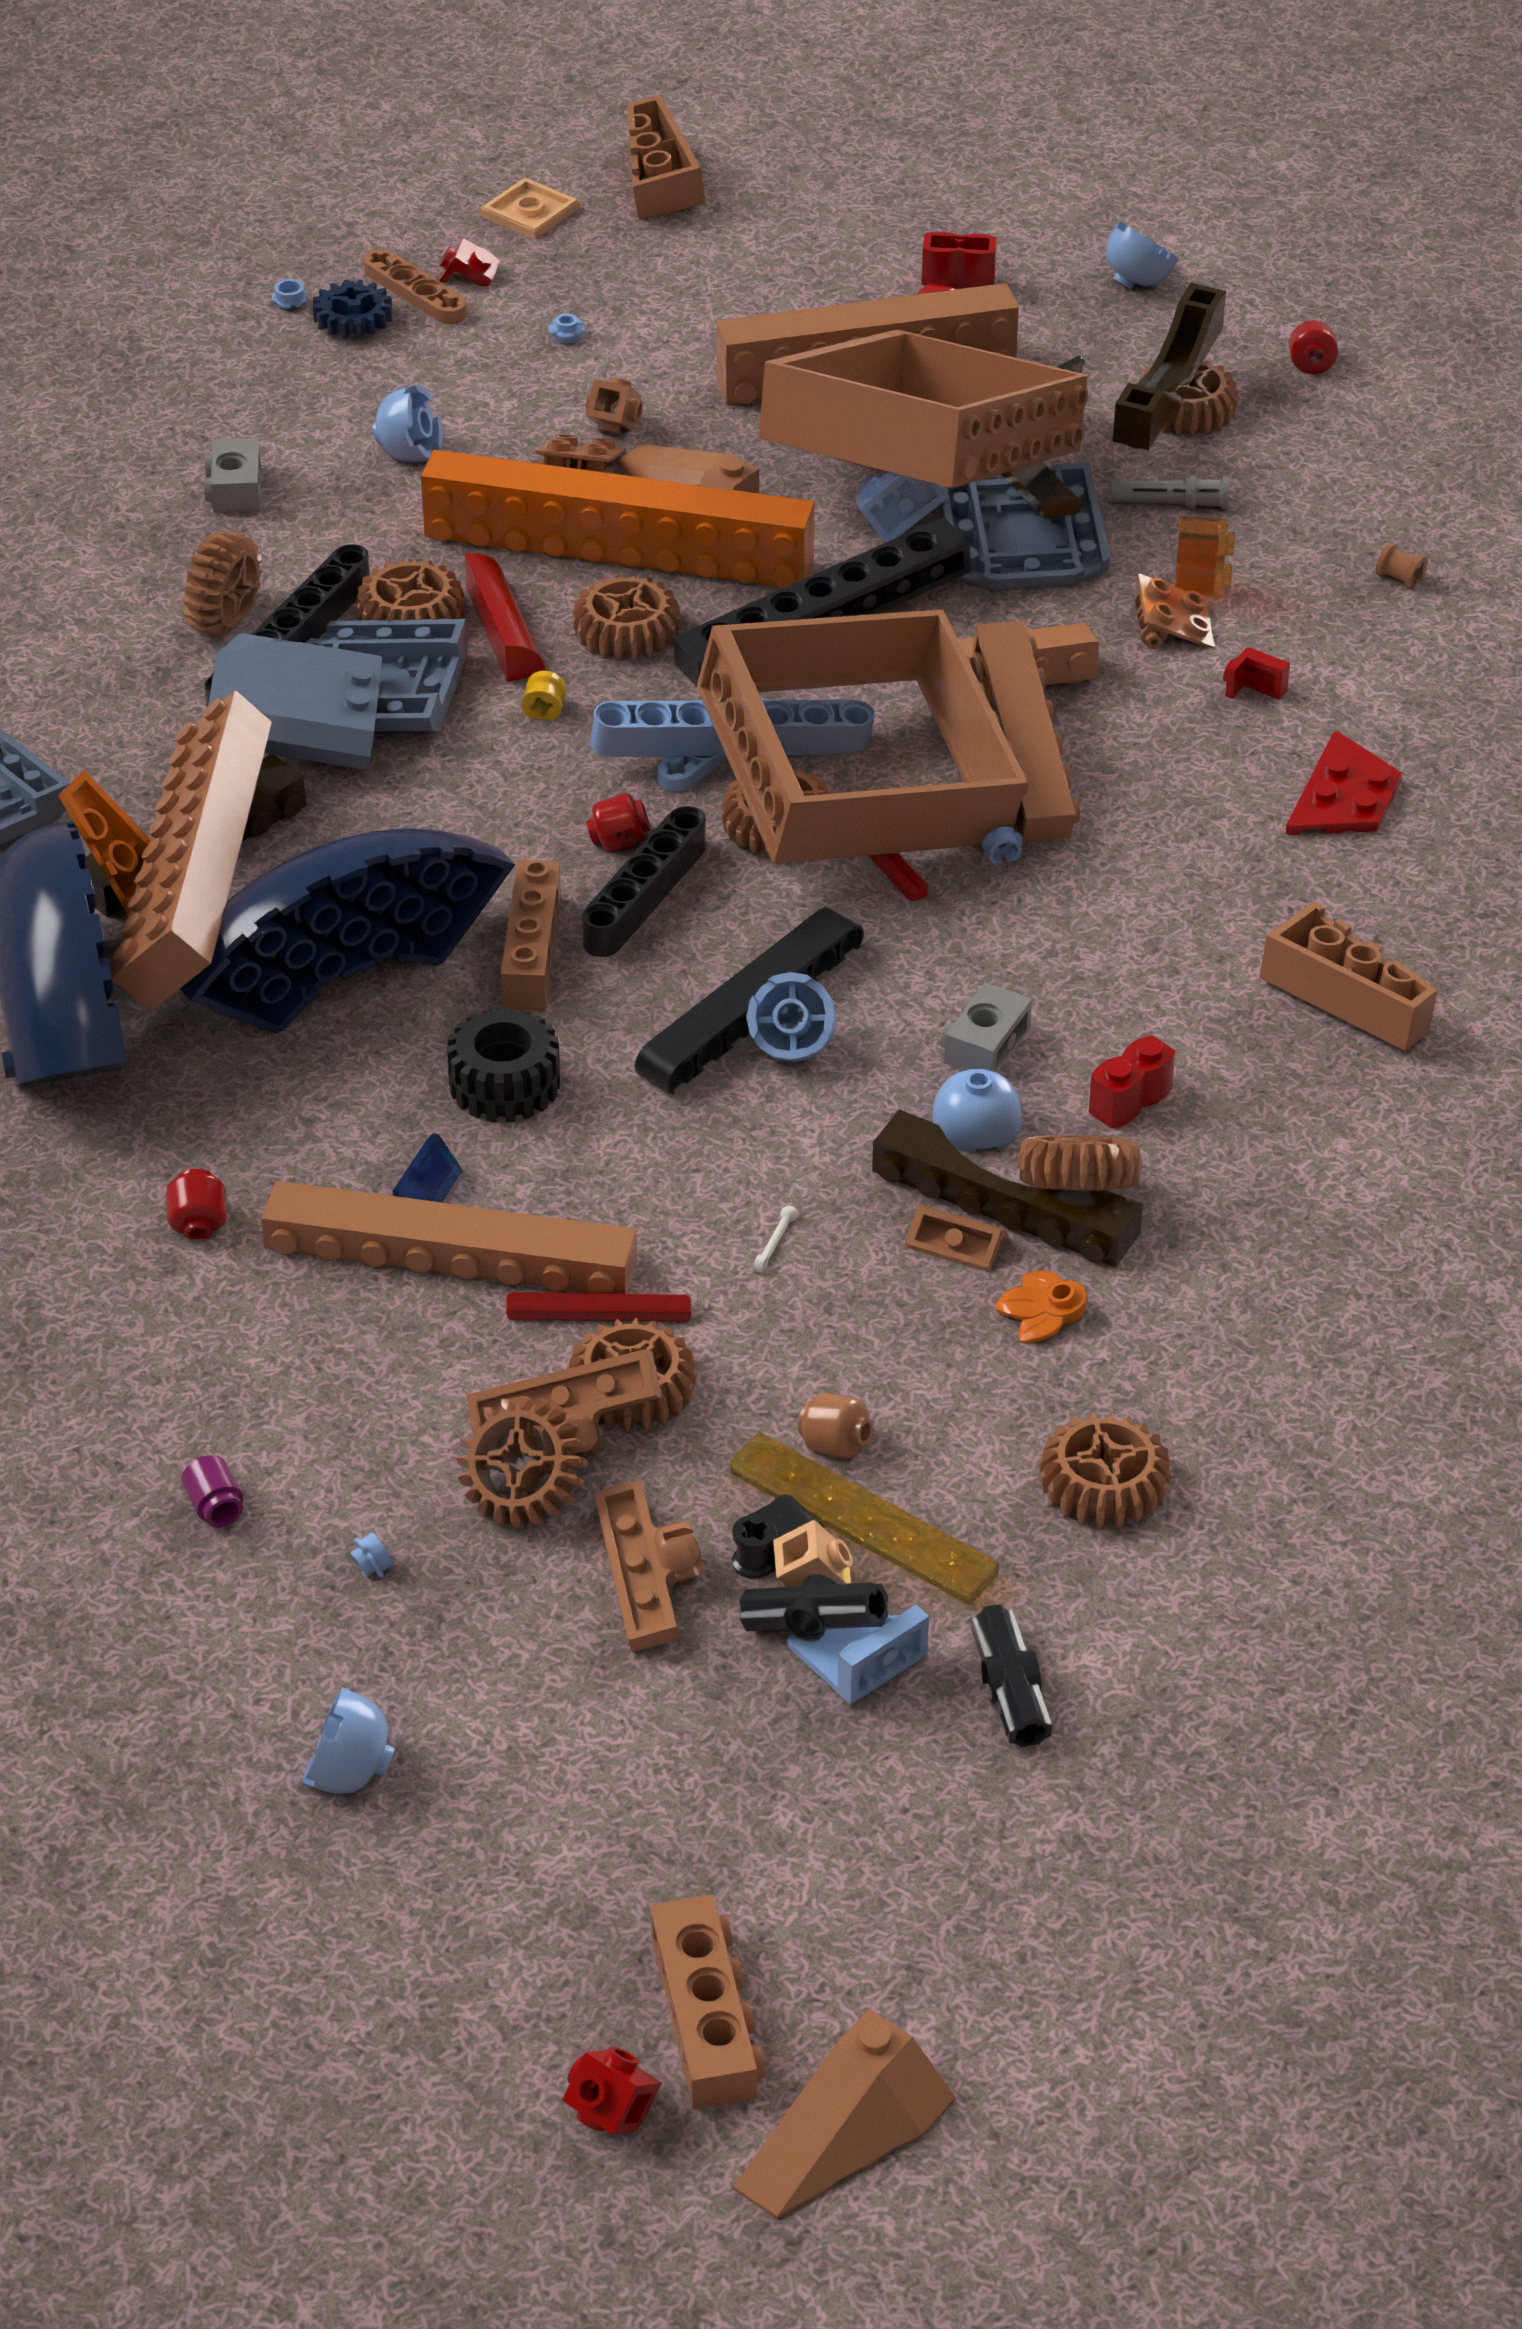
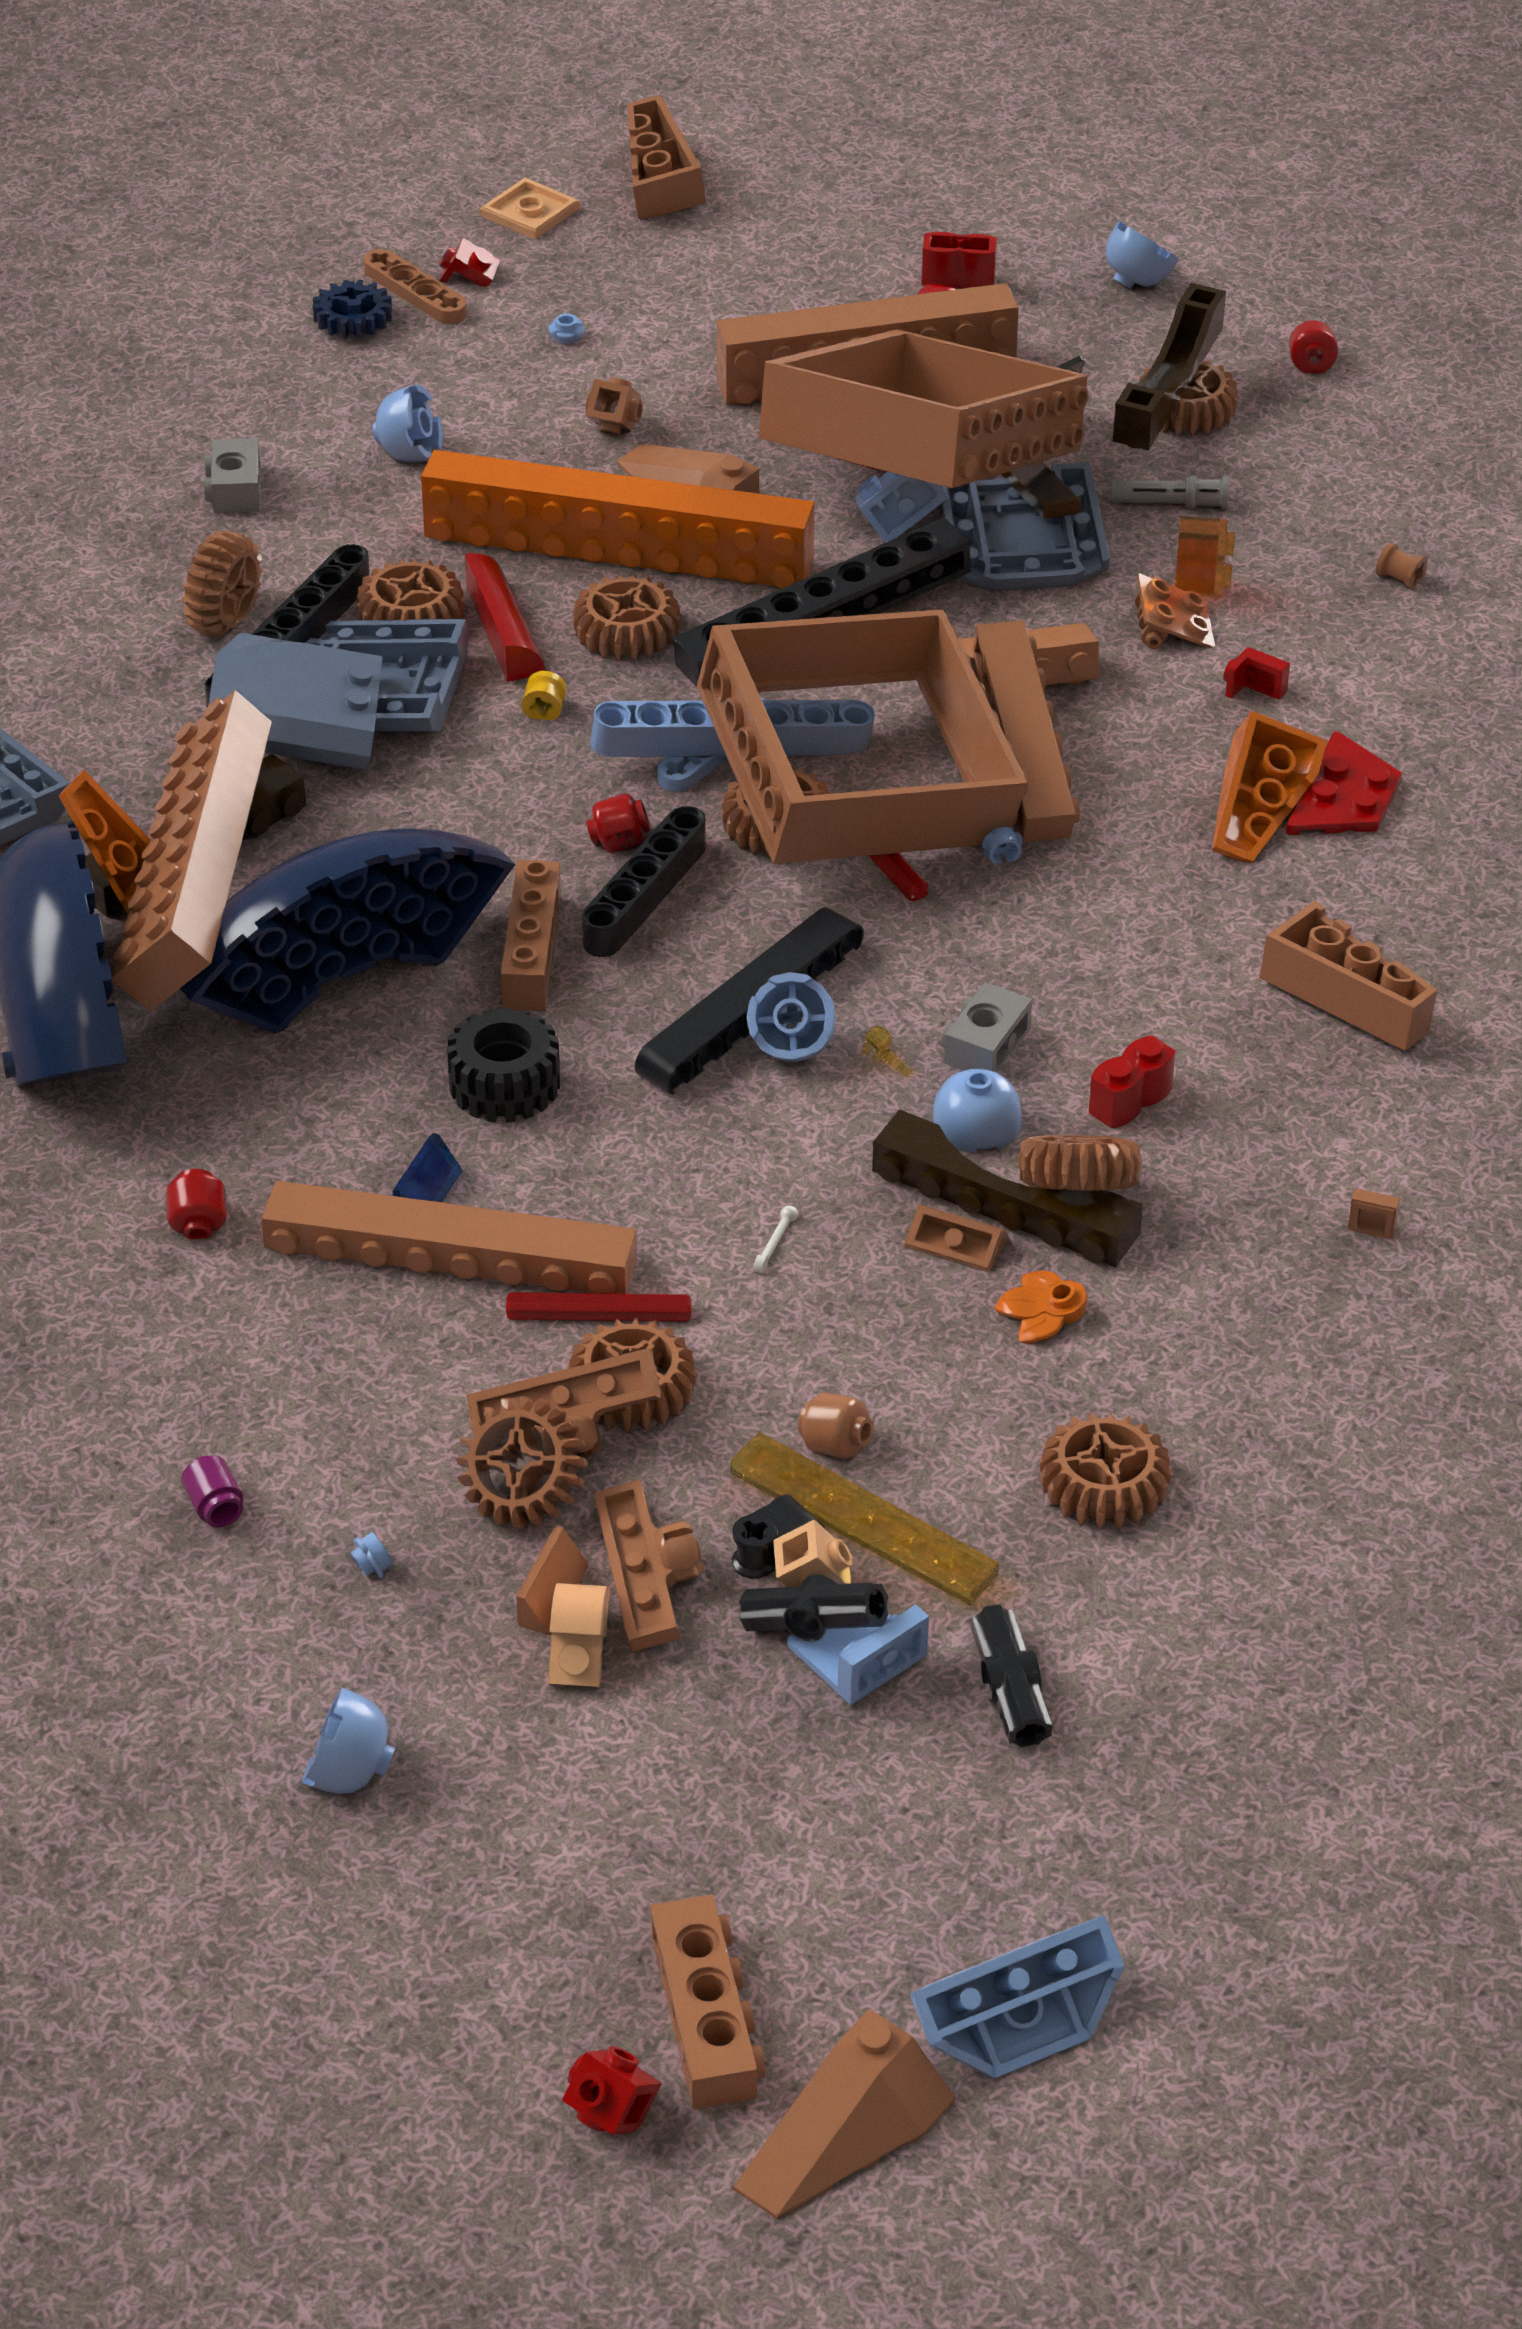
light blue plate [272,279,308,309] -> none
nougat hinge [535,434,625,474] -> none
none -> nougat slope [516,1526,589,1635]
none -> light nougat brick [548,1583,610,1687]
none -> clear yellow hand [862,1026,913,1077]
none -> light blue wedge [909,1915,1125,2078]
none -> orange wedge [1212,710,1327,863]
none -> nougat tile [1348,1188,1400,1239]

